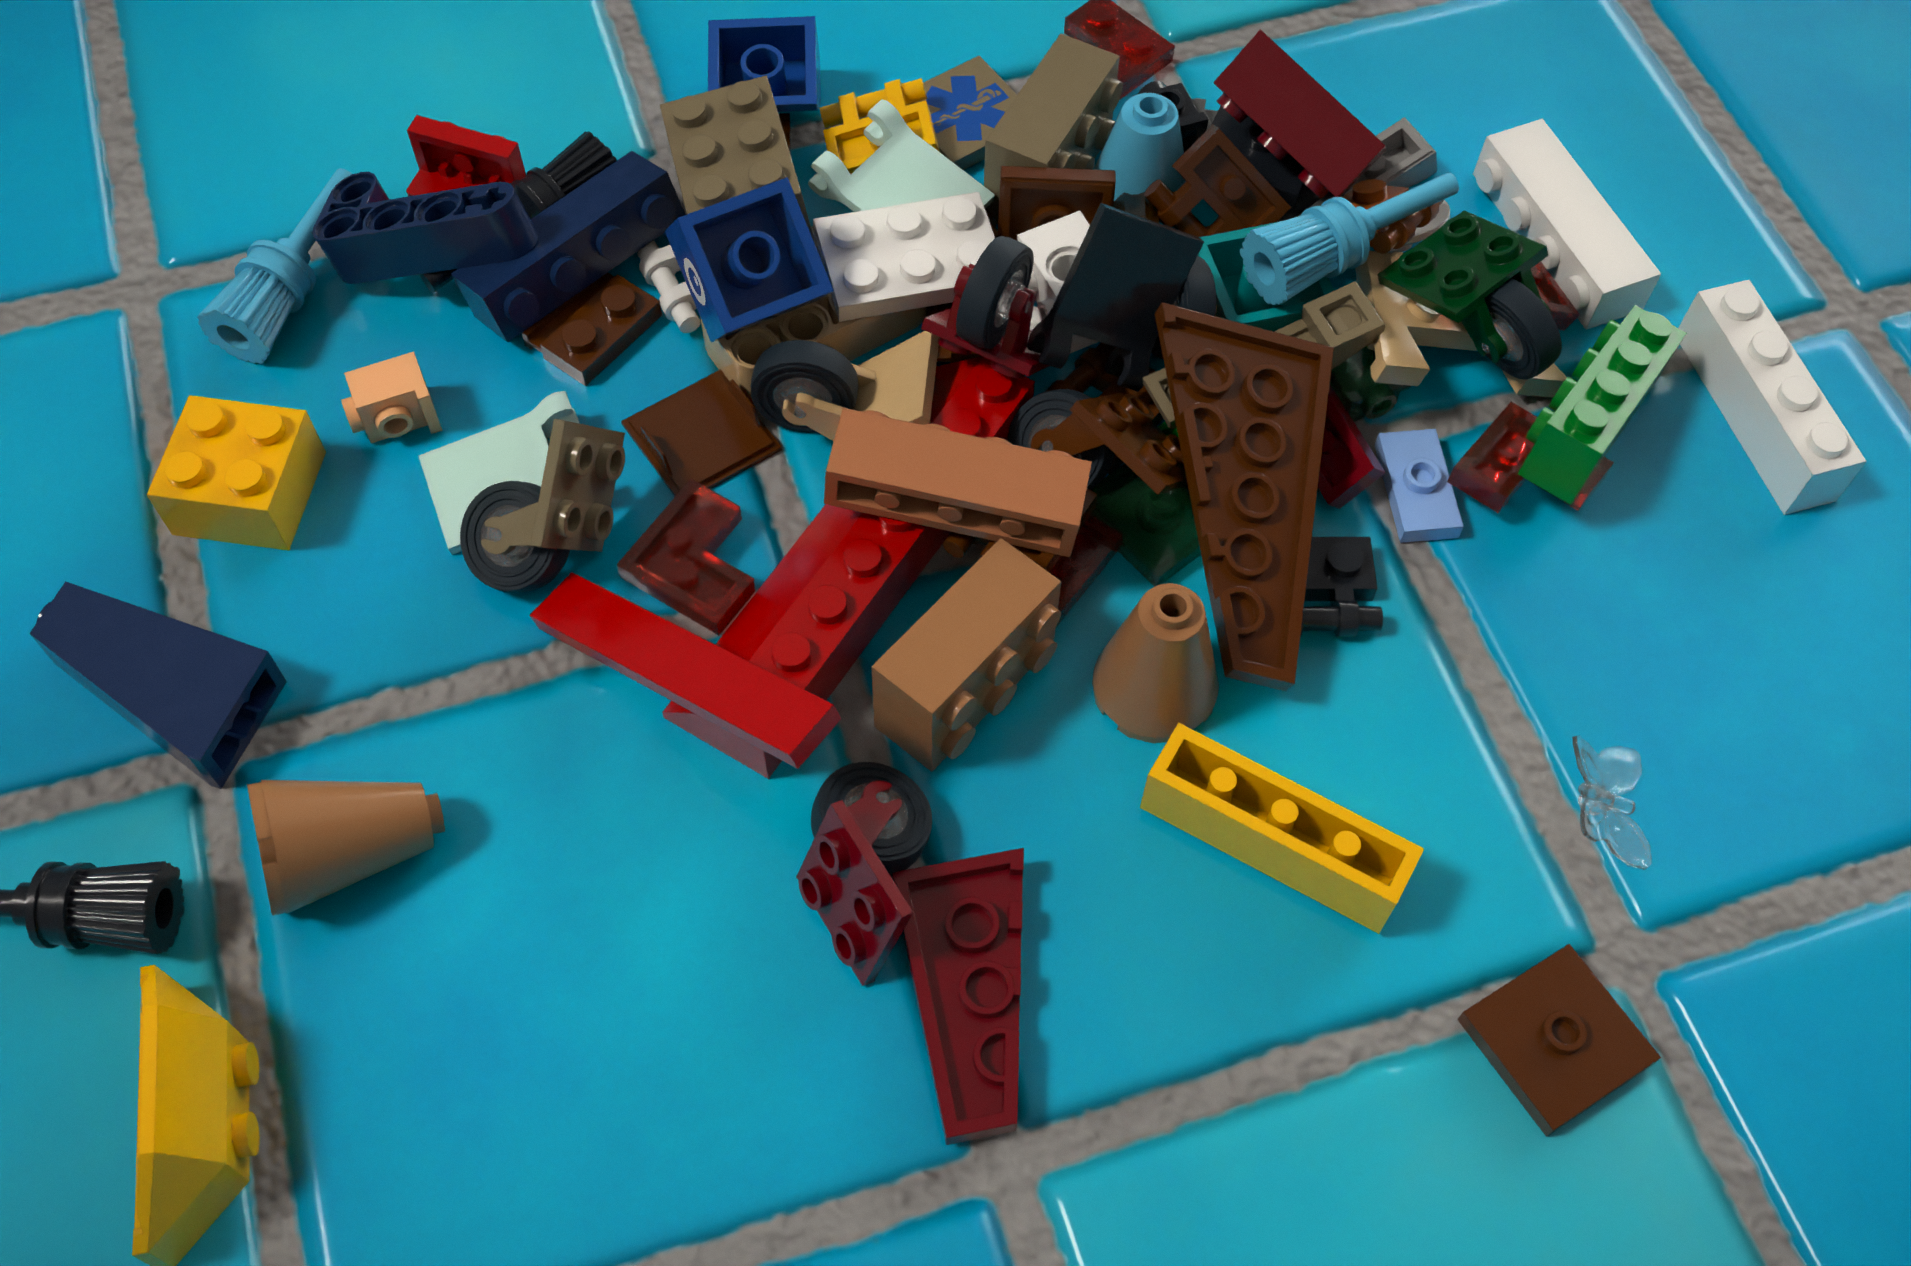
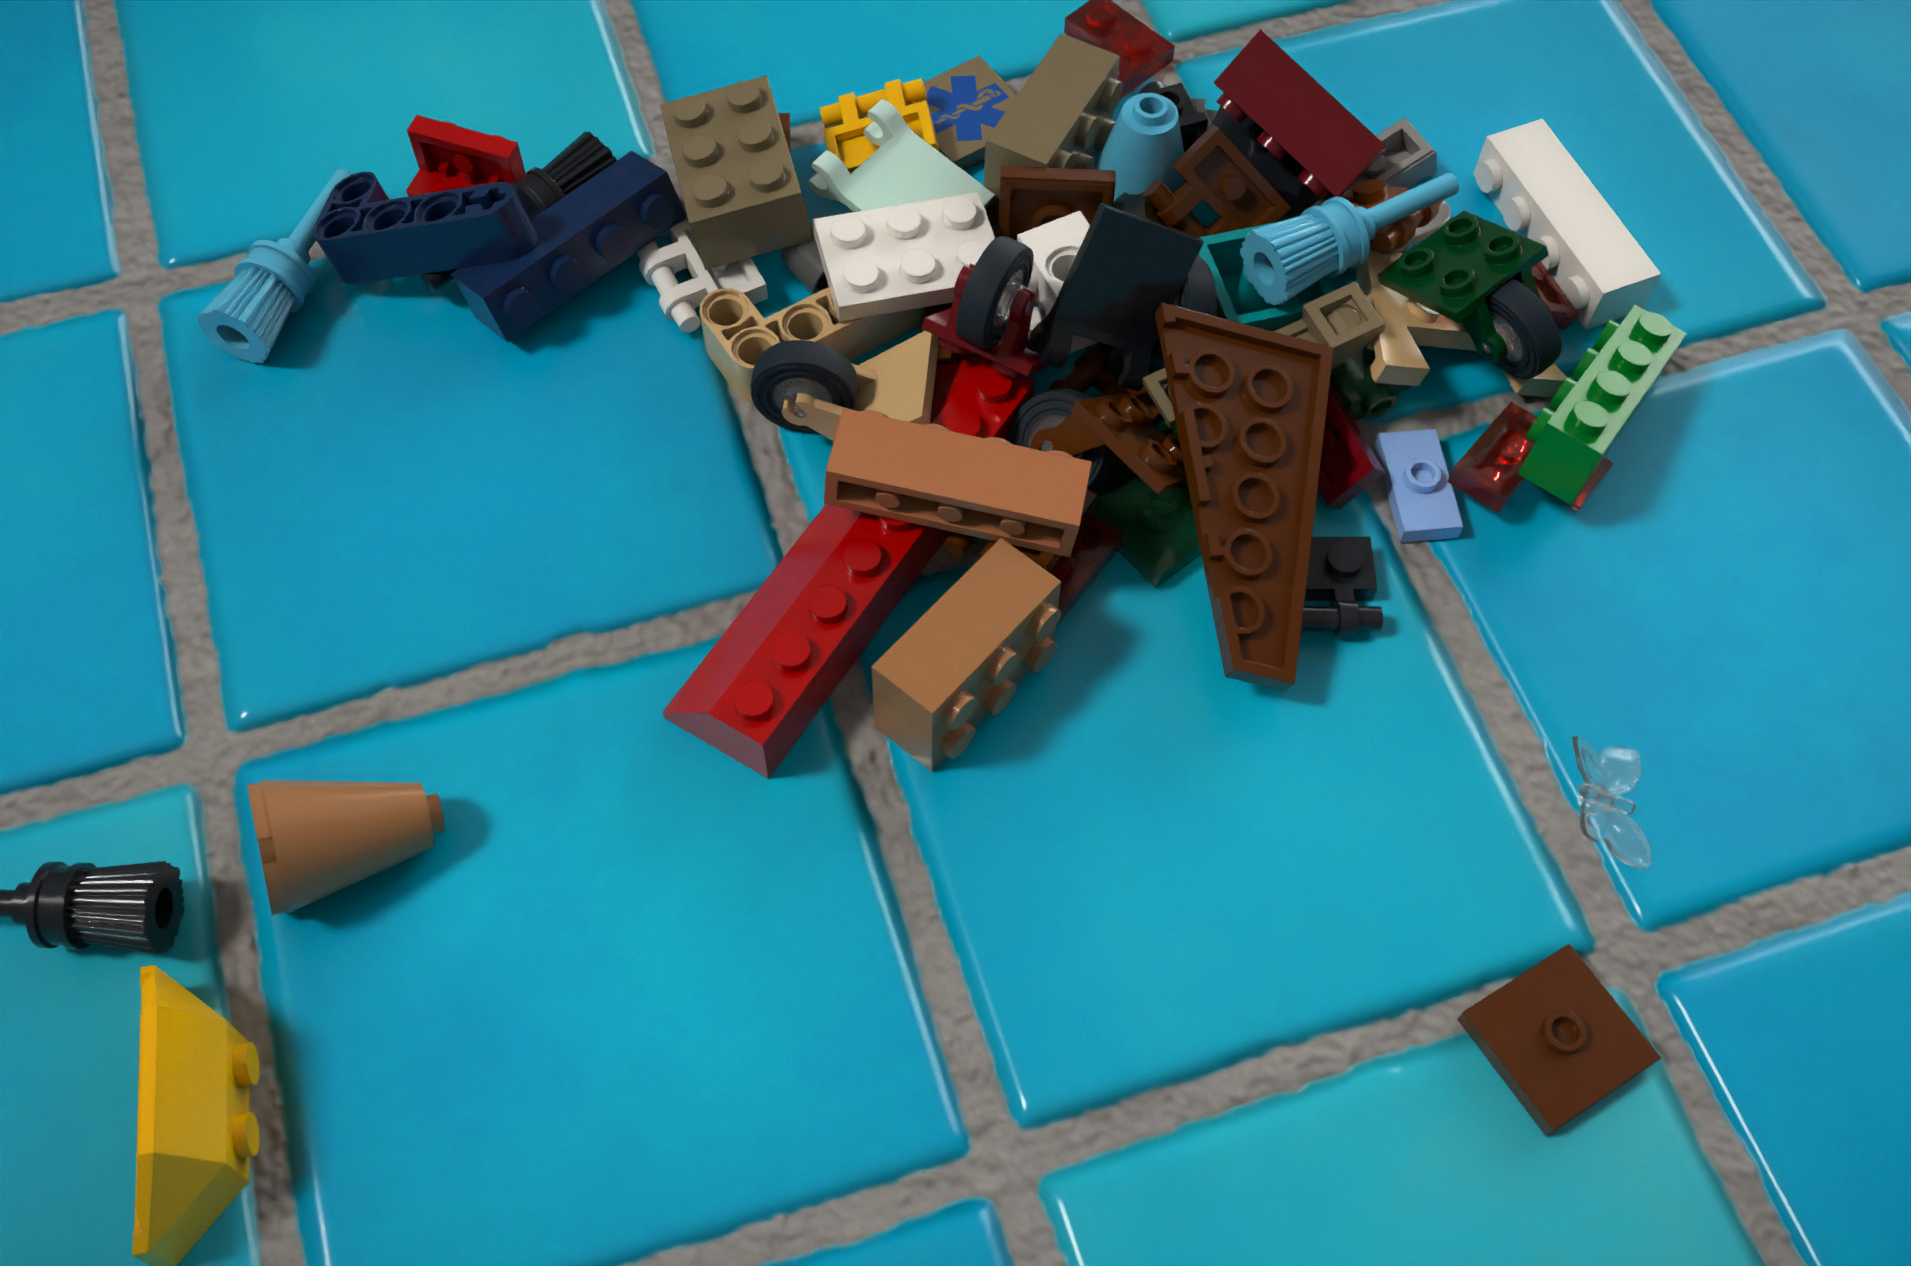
dark blue slope [29,581,287,789] -> none
yellow brick [146,395,326,551] -> none
light nougat brick [341,351,443,443] -> none
light aqua flag [419,391,580,555] -> none
dark tan plate [460,418,625,592] -> none
reddish brown plate [521,273,662,386] -> none
red tile [529,572,841,769] -> none
clear red plate [617,479,756,636] -> none
reddish brown piece [621,369,782,505] -> none
blue brick [665,177,834,342] -> none
blue slope [708,16,821,112] -> none
dark red plate [796,762,932,986] -> none
dark red wing [892,848,1024,1145] -> none
medium nougat cone [1092,583,1219,743] -> none
yellow brick [1140,722,1424,934] -> none
white brick [1678,280,1867,515] -> none

